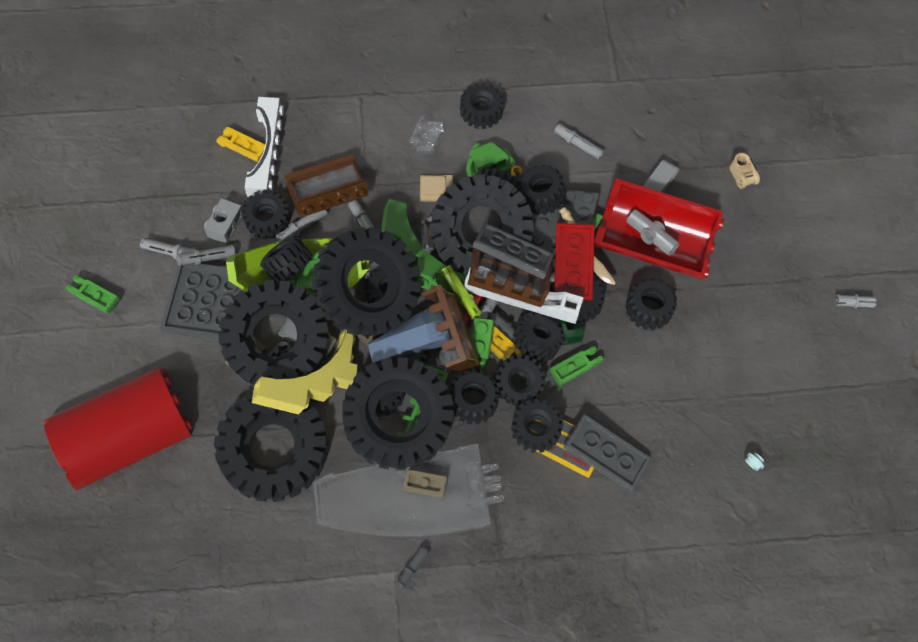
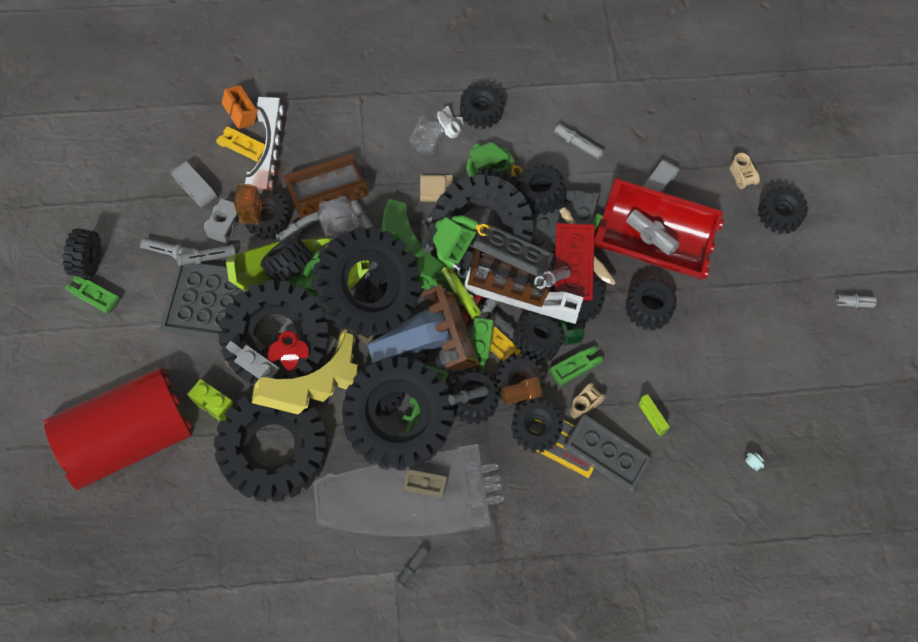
none -> black tyre [62,228,102,278]
none -> light grey beam [170,161,217,208]
none -> lime piece [187,379,236,421]
none -> orange piece [222,85,258,129]
none -> light grey plate [225,341,280,379]
none -> clear orange brick [234,184,262,225]
none -> red plate [268,330,309,371]
none -> clear brick [317,196,359,239]
none -> bright green torso [433,215,492,278]
none -> white plate [438,106,463,138]
none -> dark grey piece [448,386,489,405]
none -> clear orange piece [501,376,544,405]
none -> light grey pin [534,266,571,289]
none -> tan piece [569,382,606,420]
none -> lime tile [638,394,670,436]
none -> black tyre [758,186,808,234]

